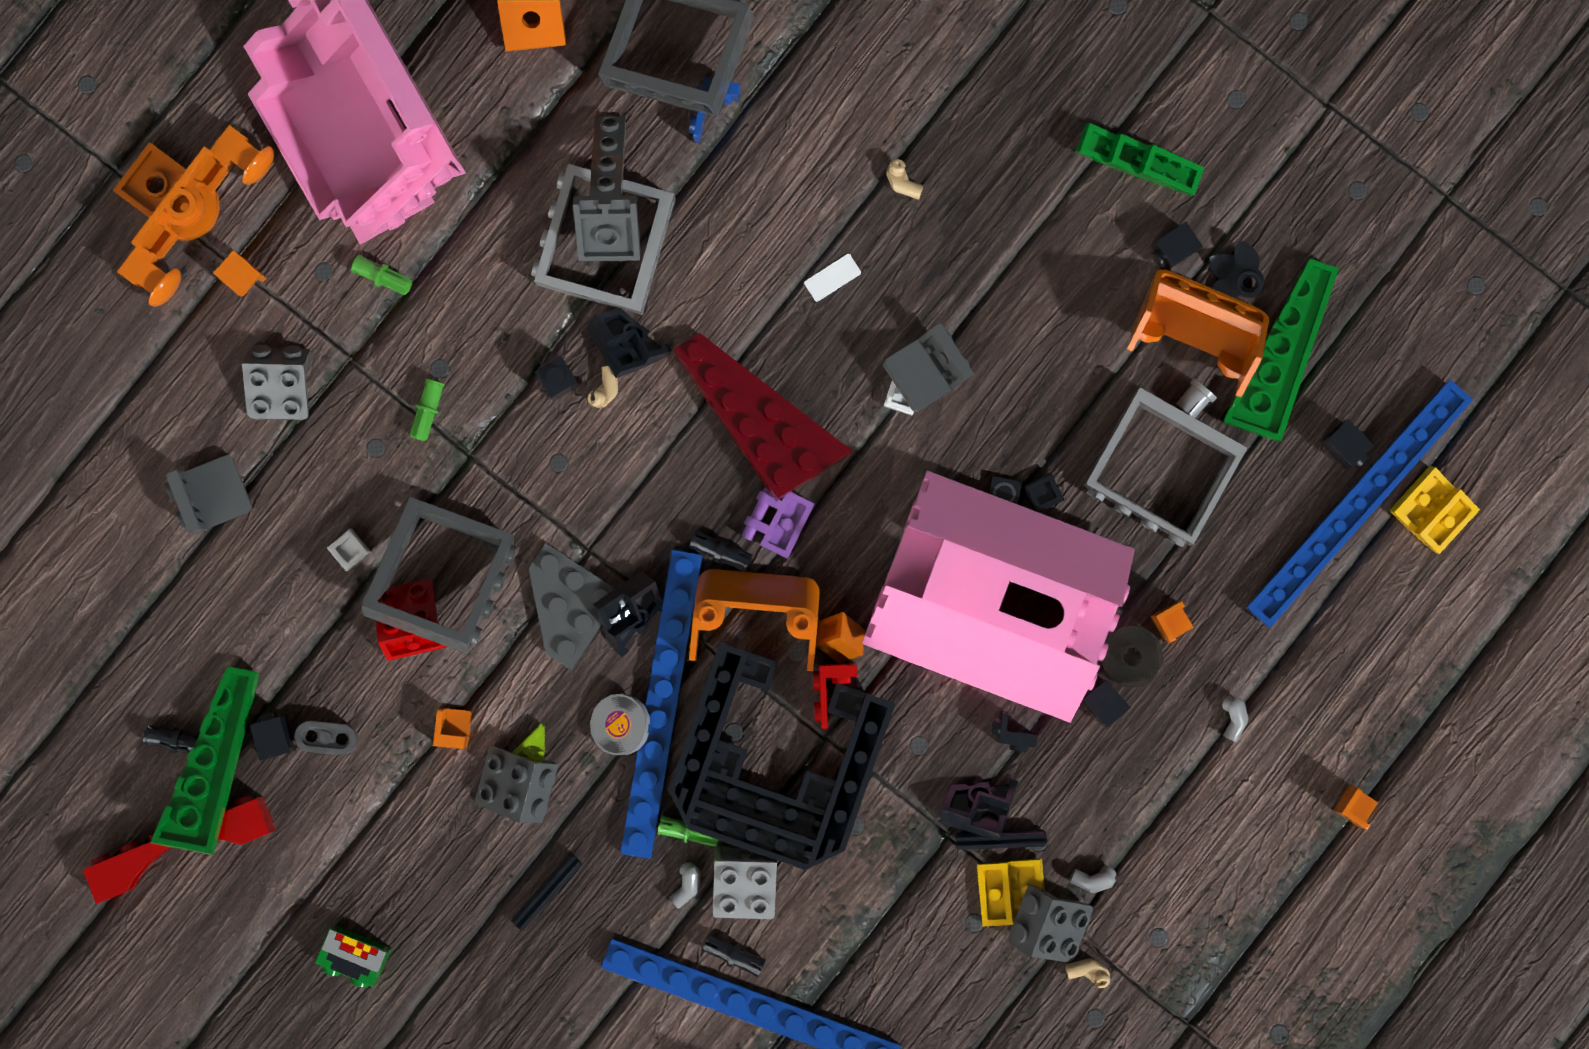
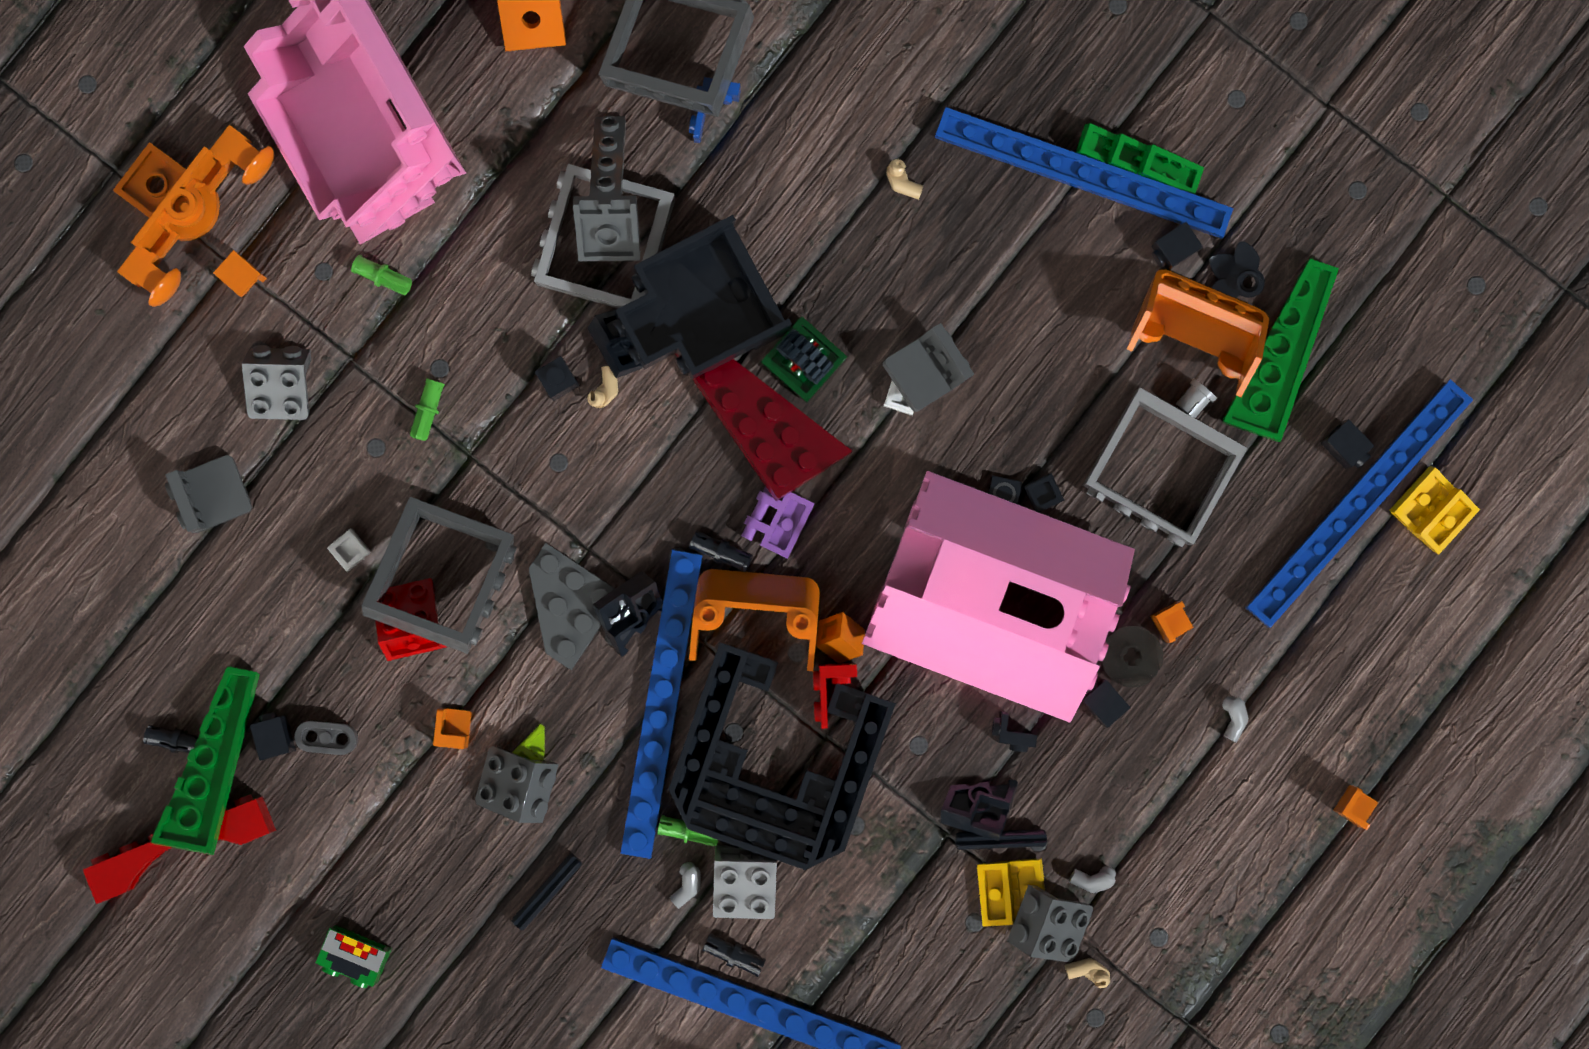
light grey tile [590,694,650,755] -> none
white sticker [804,254,861,302] -> none
none -> black panel [613,215,792,380]
none -> plate [761,316,848,403]
none -> blue plate [935,107,1234,239]

